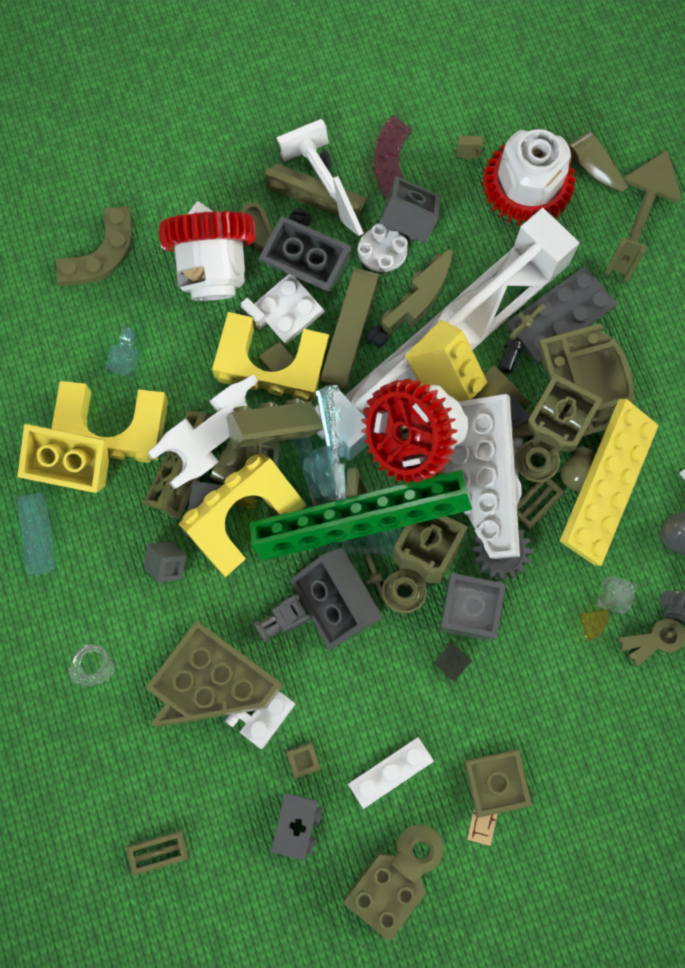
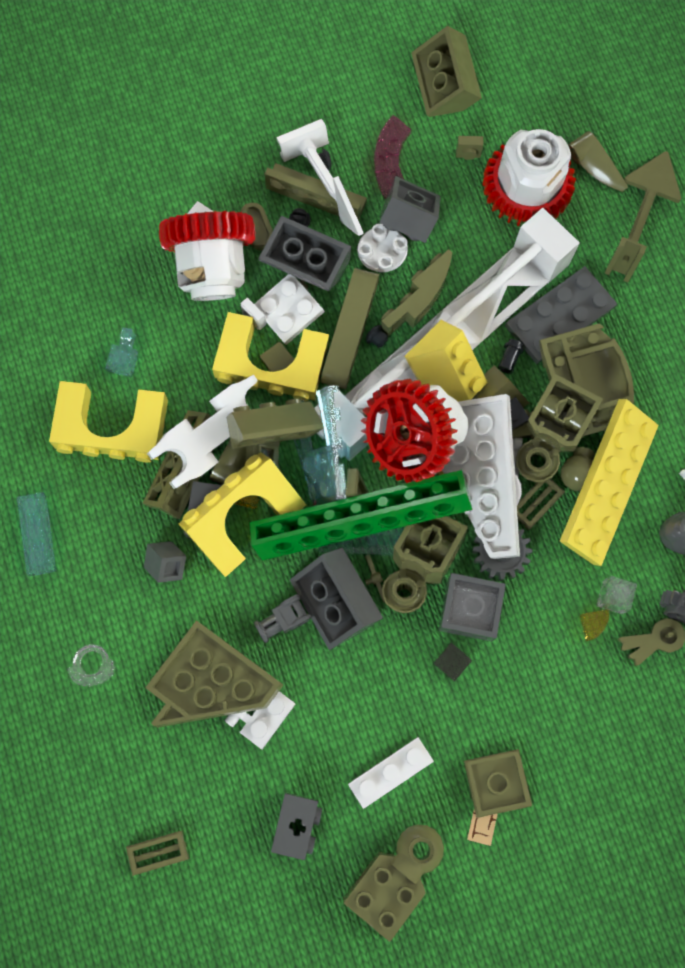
light yellow slope [17,424,109,493] -> none
olive plate [56,206,132,287] -> none
olive tile [286,743,321,779] -> none
olive piece [509,304,546,340] -> none
none -> olive slope [411,26,482,117]

